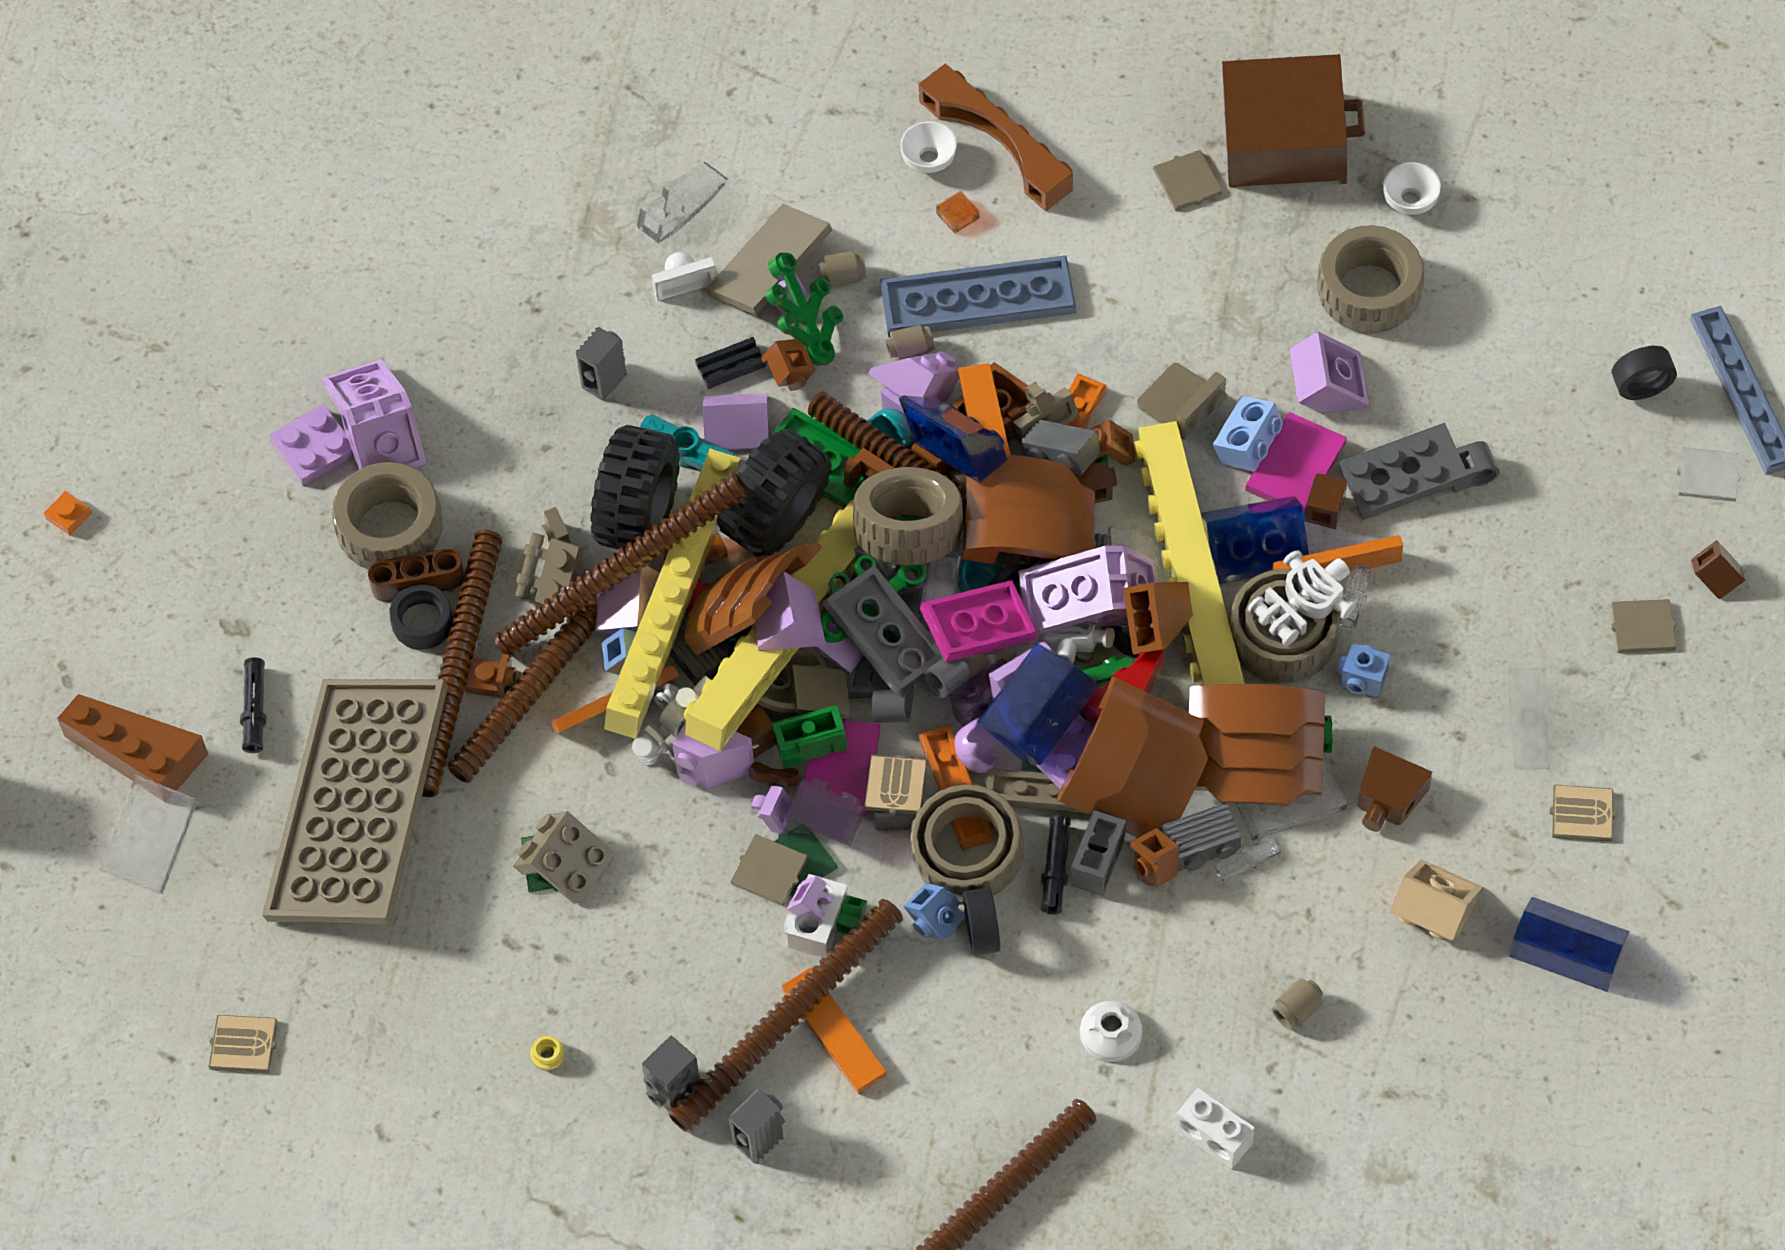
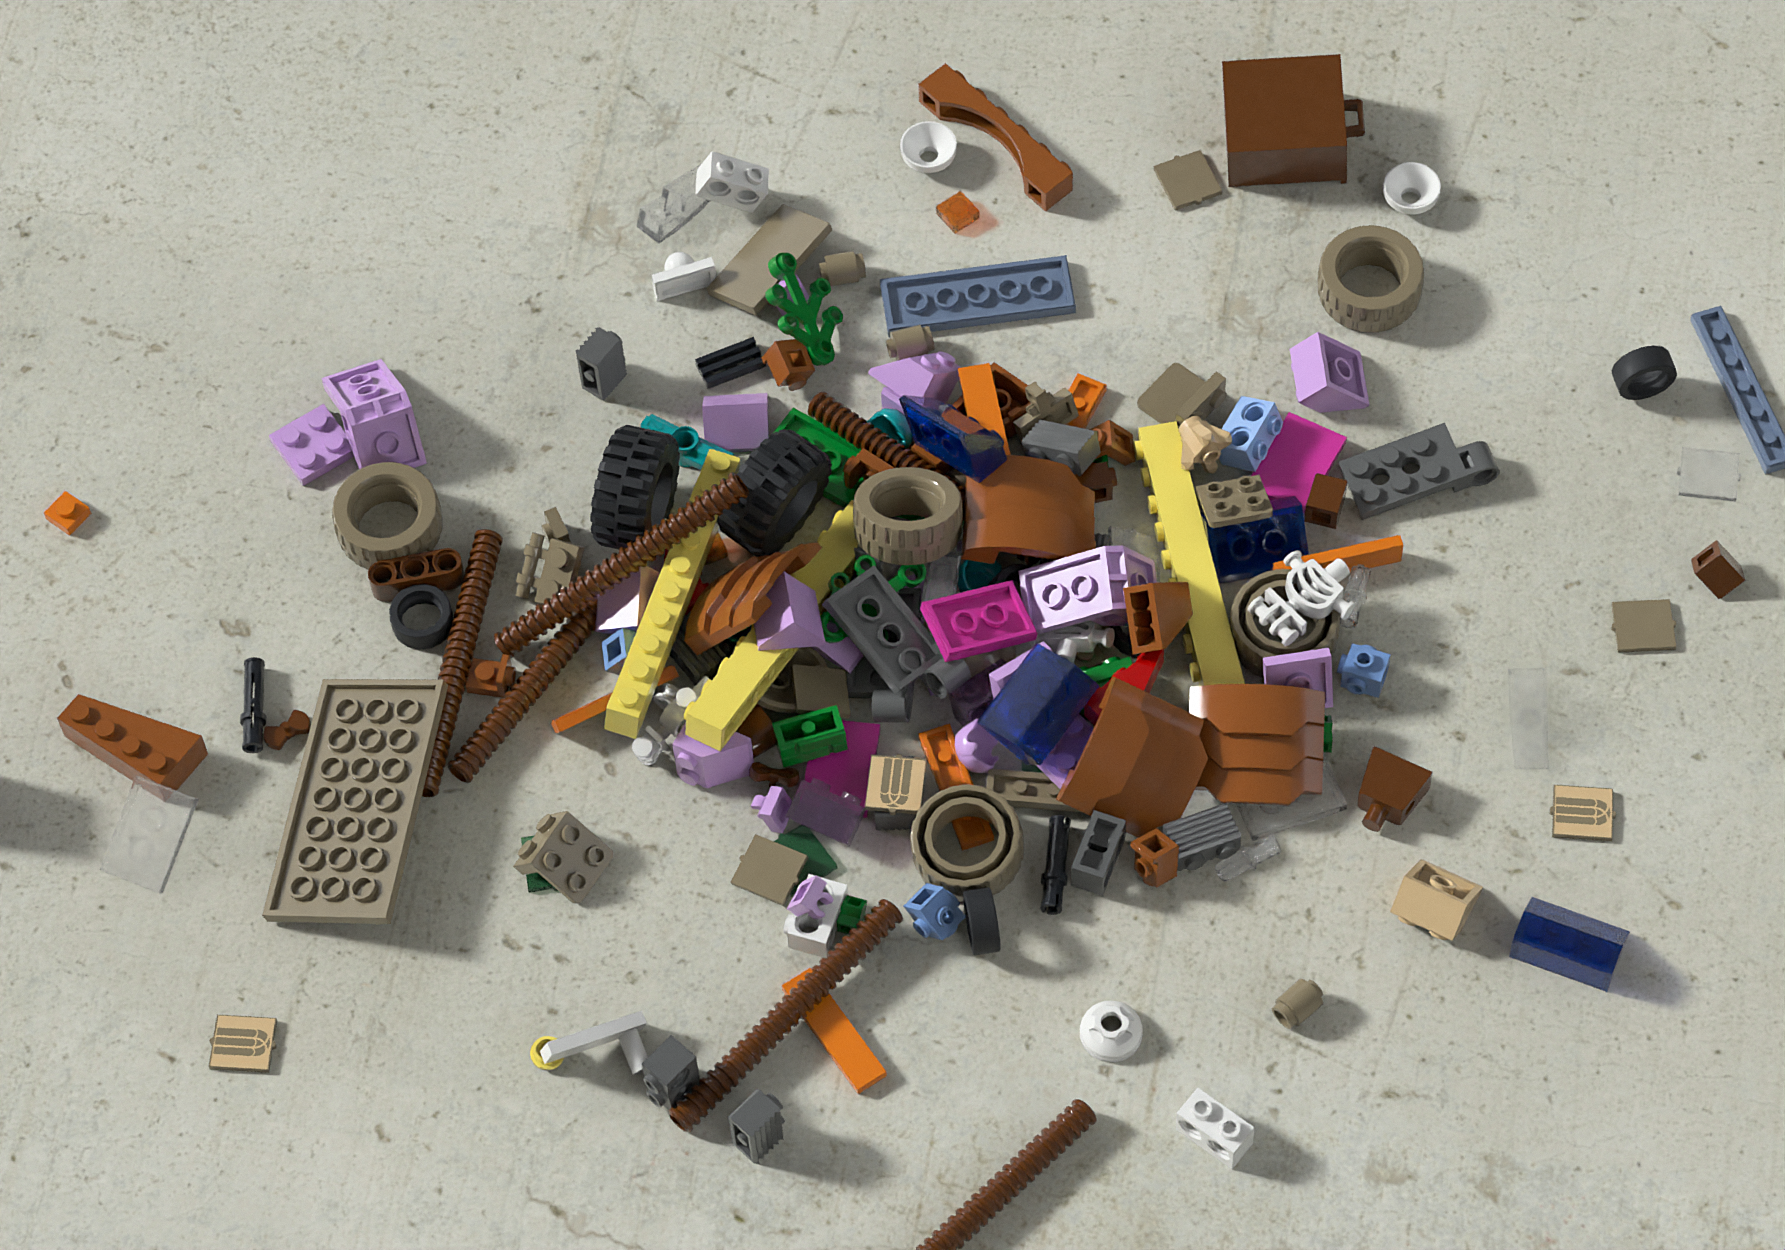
none -> reddish brown piece [263,710,311,750]
none -> white piece [540,1010,648,1075]
none -> white brick [695,151,769,213]
none -> tan rock [1178,416,1232,474]
none -> dark tan bracket [1196,475,1273,528]
none -> lavender plate [1263,648,1333,708]

